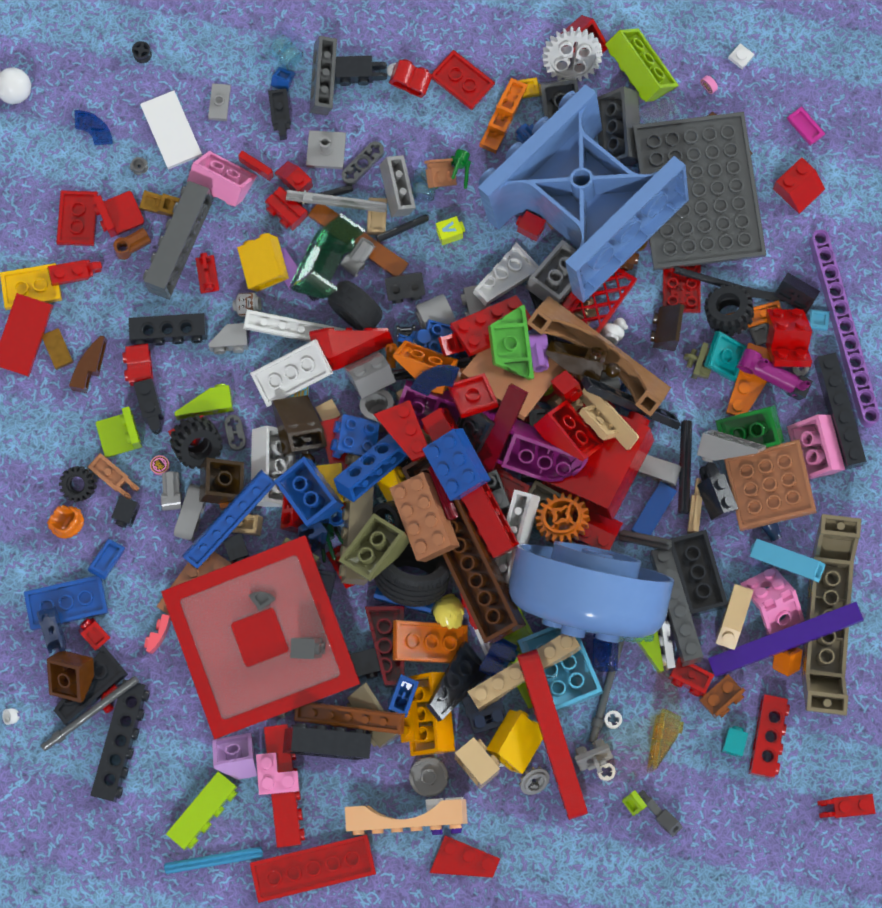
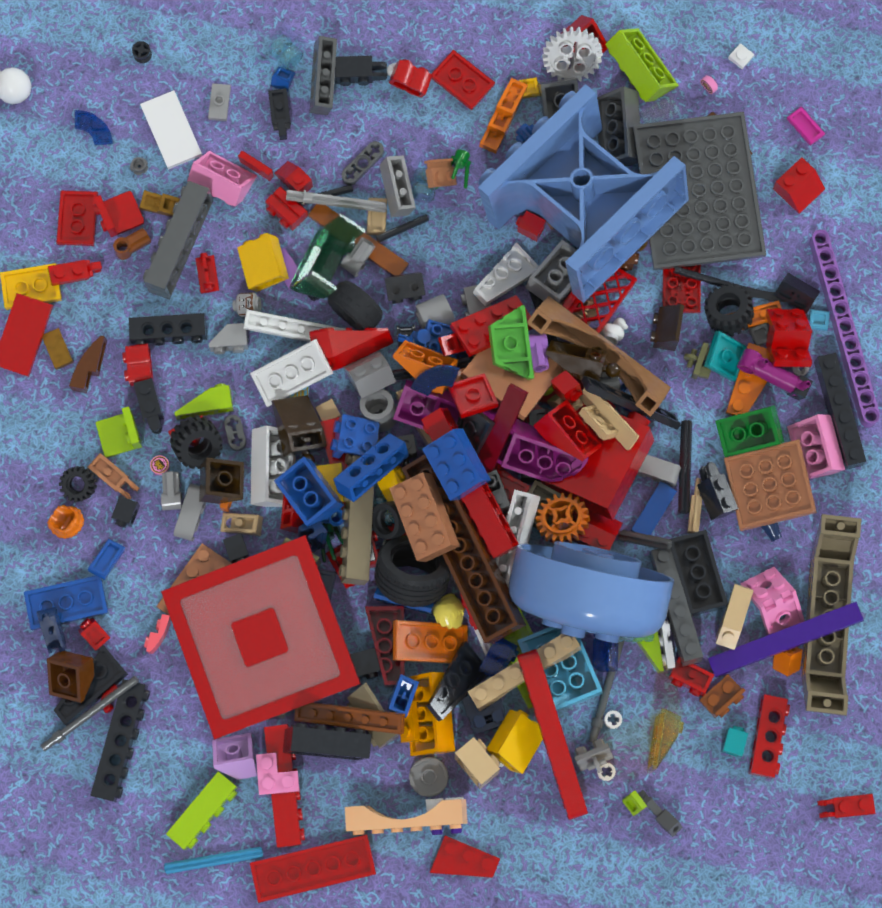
white hinge [2,708,20,725] -> none
blue tile [182,470,276,569] -> none
dark grey tile [248,591,277,611] -> none
dark grey brick [290,637,325,659] -> none
light grey tile [306,130,346,169] -> none
olive slope [339,513,409,581] -> none
red wing [374,400,427,462] -> none
orange arm [385,343,398,368] -> none
dark red axle [428,466,458,520] -> none
neon yellow brick [436,216,465,245] -> none
light grey gear [519,766,550,795] -> none
light grey slope [697,430,766,462] -> none
medium azure brick [750,539,826,583] -> none

